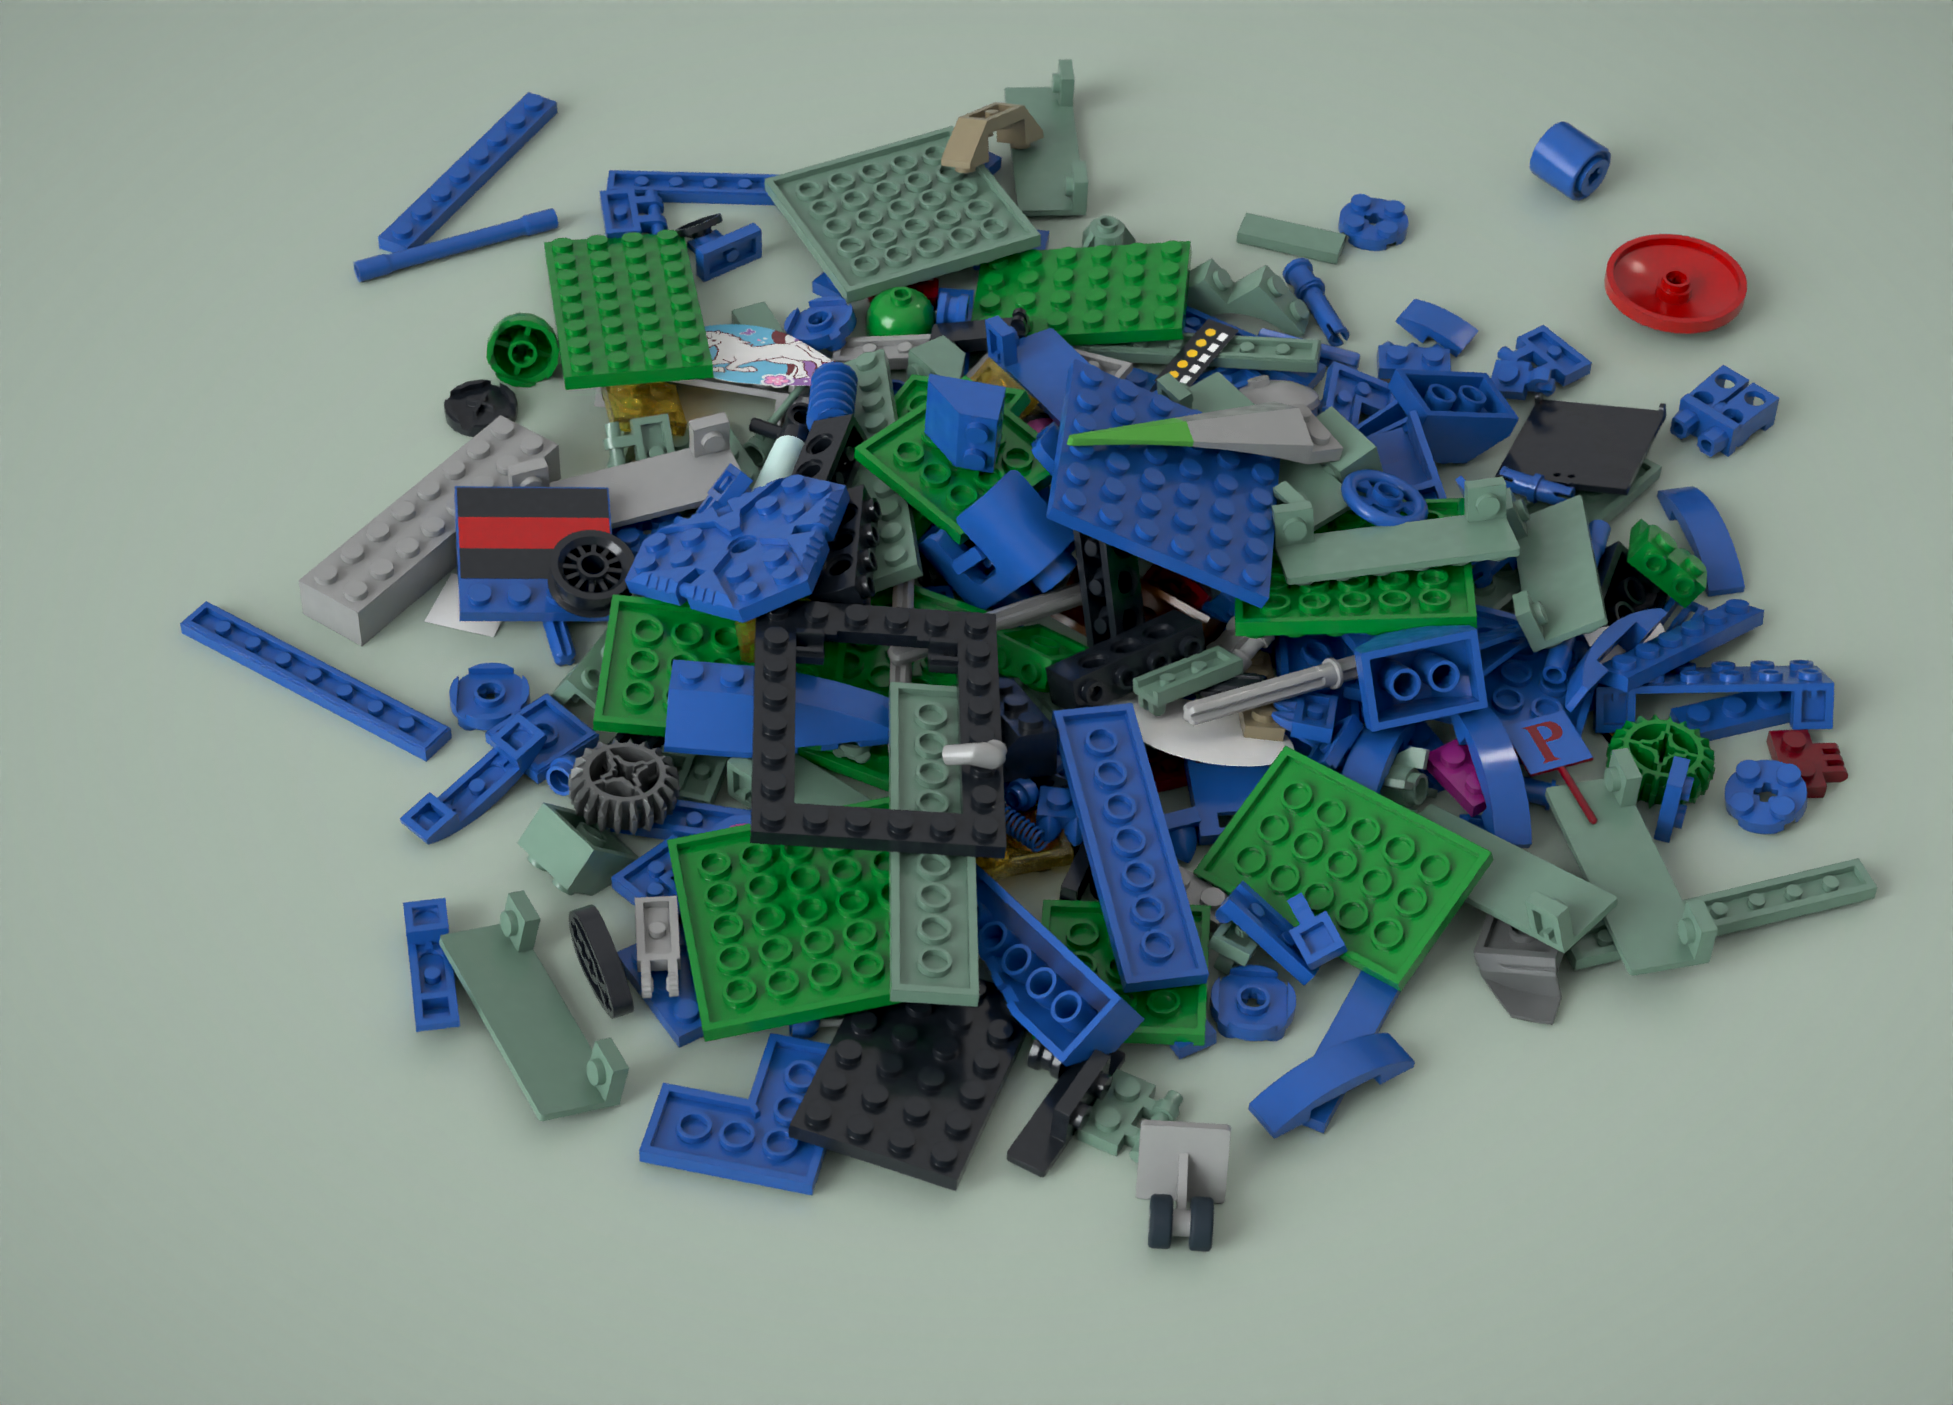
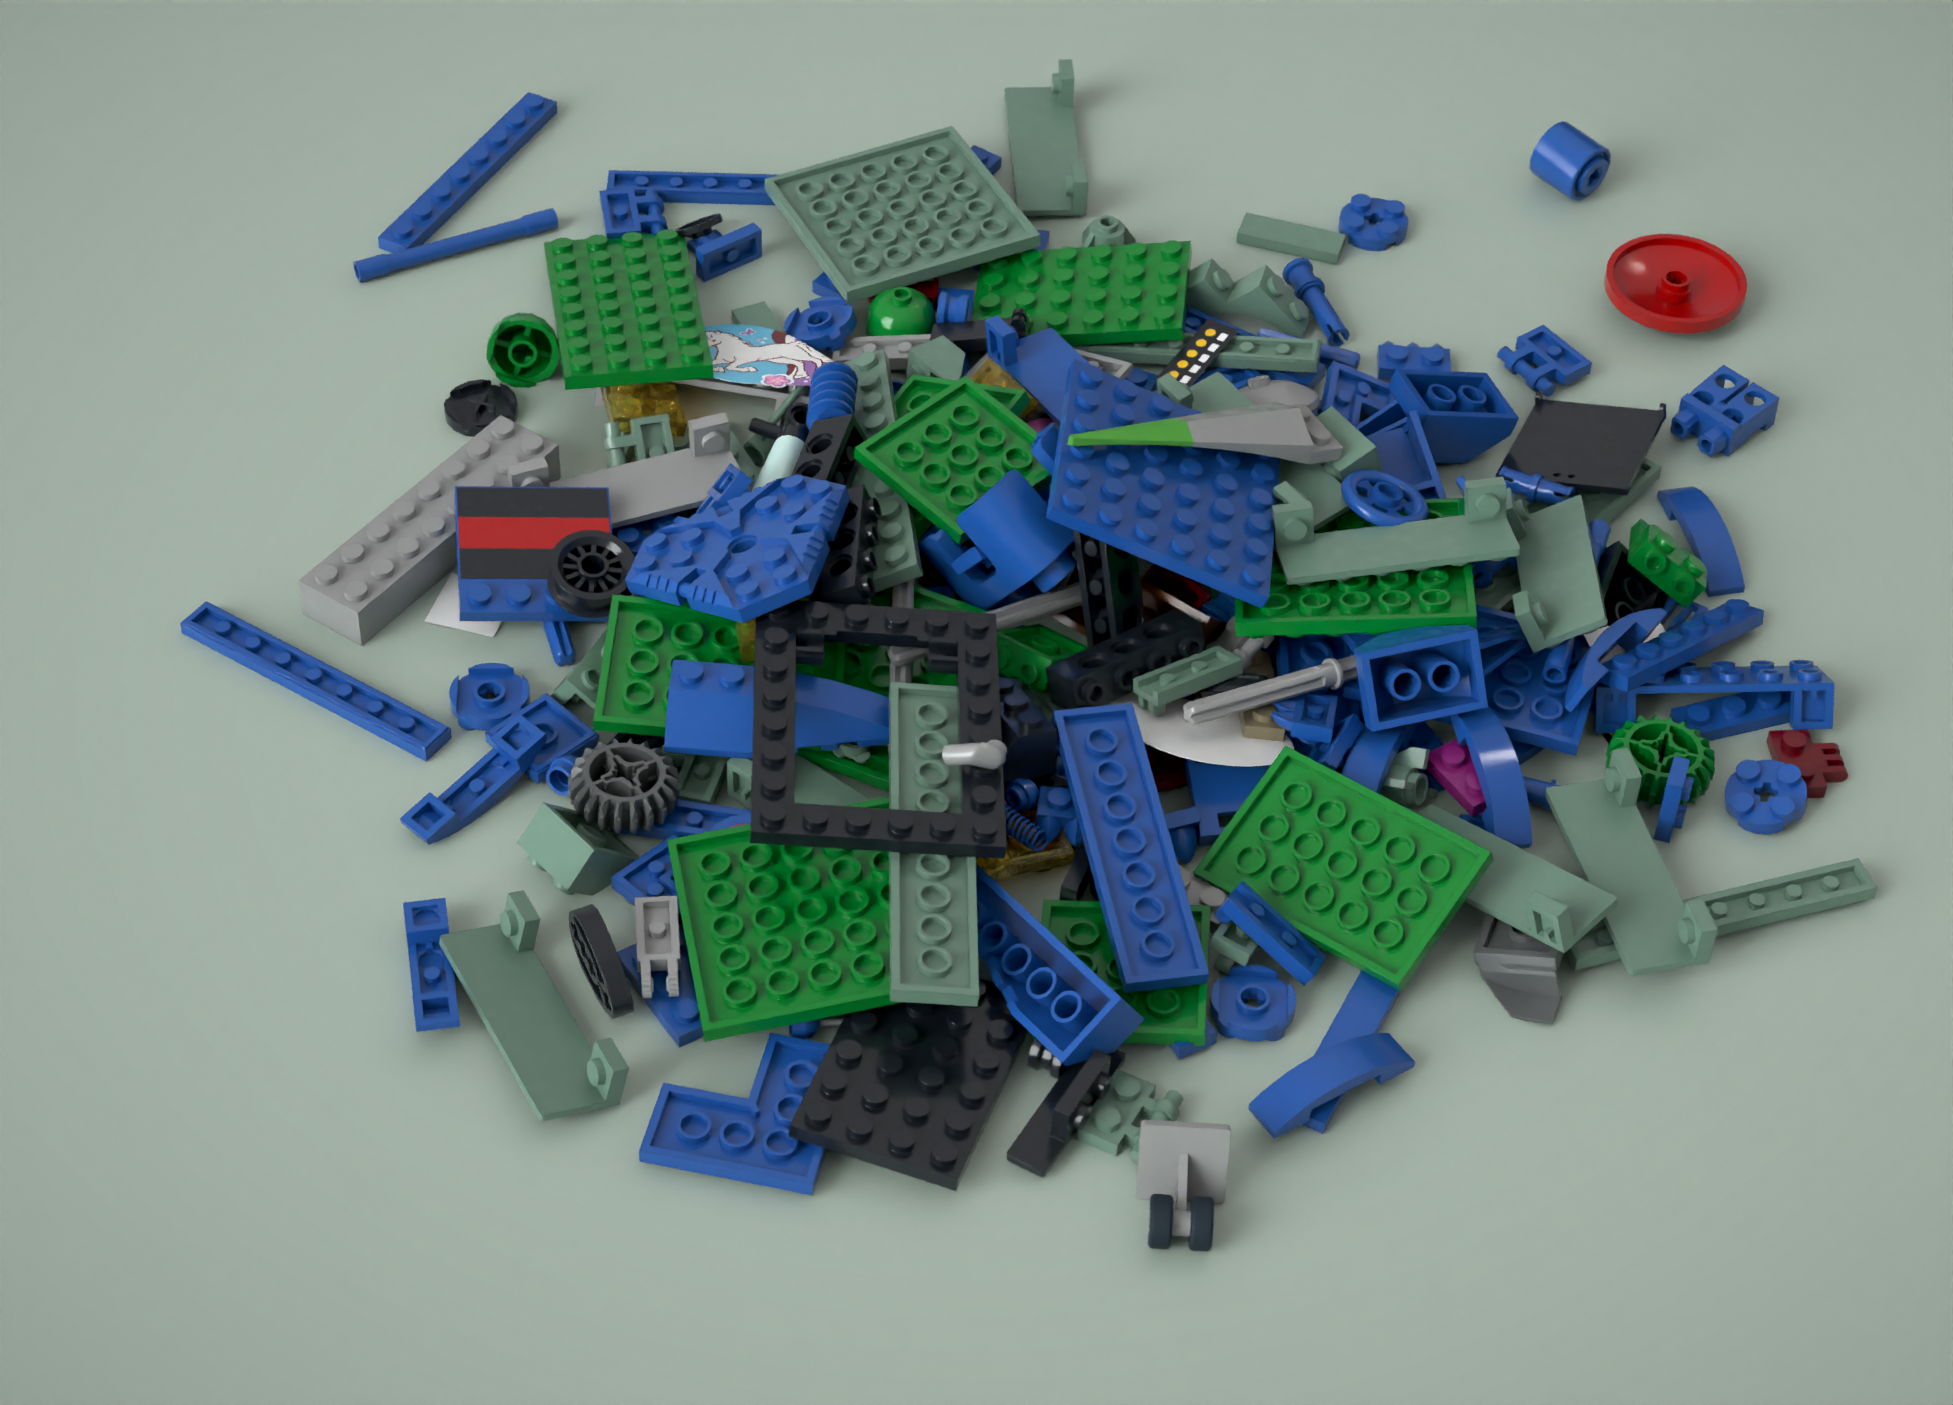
blue slope [924,374,1006,473] -> none
dark tan slope [941,102,1043,173] -> none
blue plate [1287,892,1348,971] -> none
blue slope [1395,299,1479,358] -> none
blue plate [1491,360,1556,400] -> none
blue piece [1504,710,1598,825] -> none

